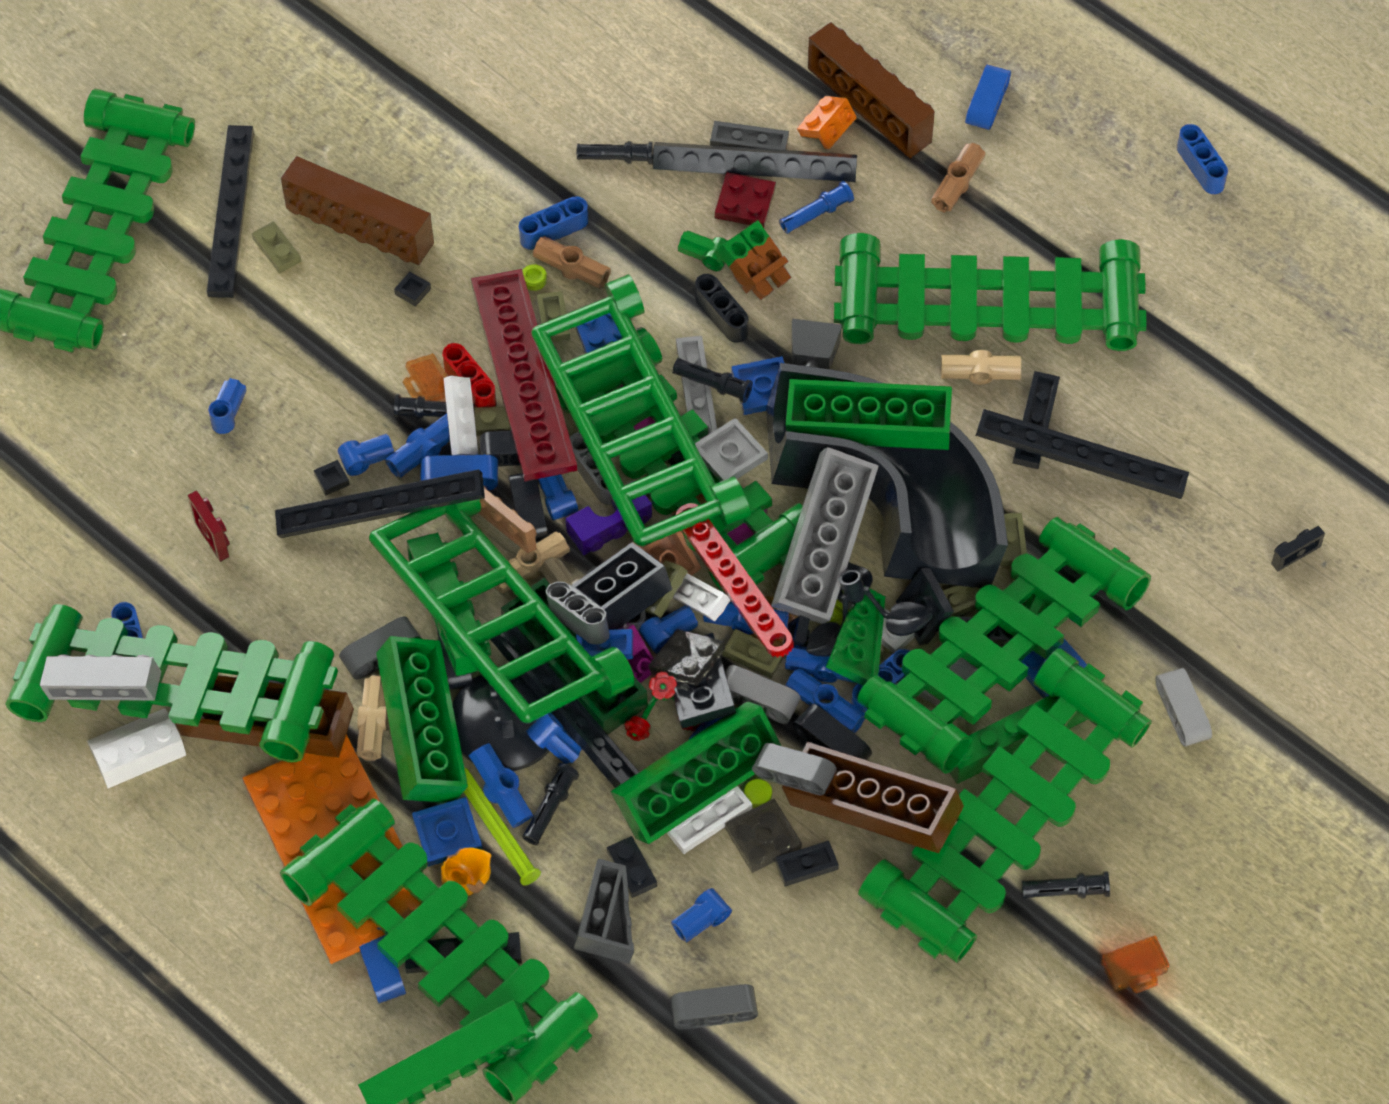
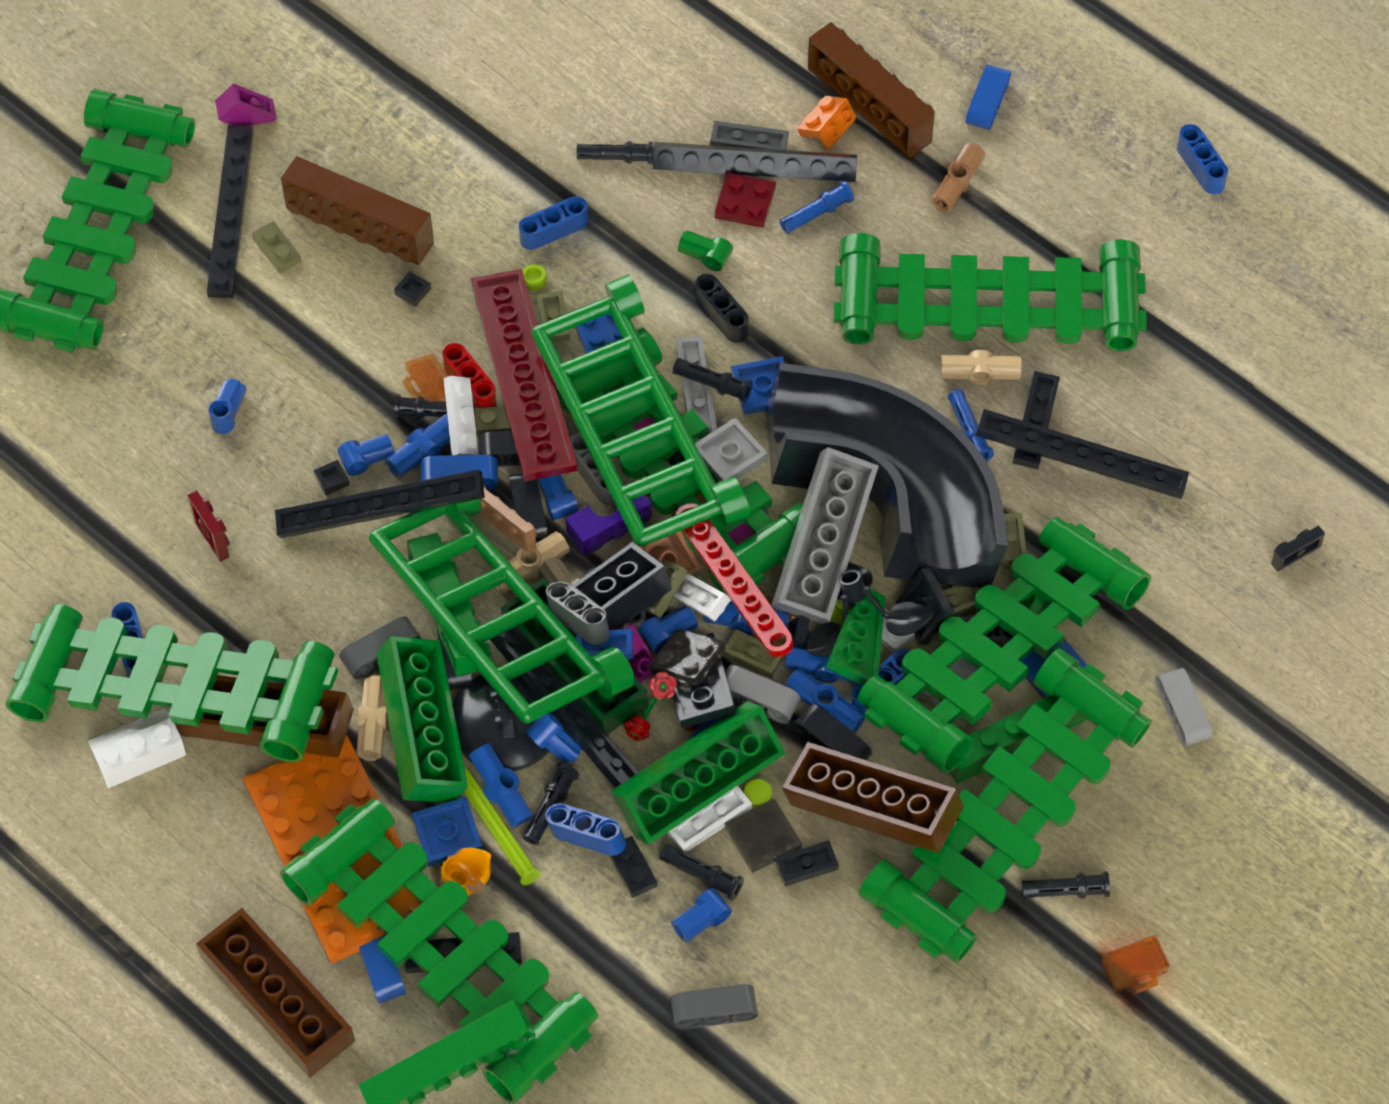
brick [40,655,161,701] -> none
medium nougat piece [533,236,611,289] -> none
dark grey wedge [574,858,634,964] -> none
dark orange hips [714,220,792,300] -> none
beam [752,743,837,795] -> none
green brick [786,379,952,450] -> none
dark grey torso [791,319,842,369] -> none
none -> reddish brown brick [196,908,355,1078]
none -> magenta slope [215,83,277,126]
none -> blue beam [545,803,626,856]
none -> black pin [659,843,744,901]
none -> blue pin [948,389,994,462]

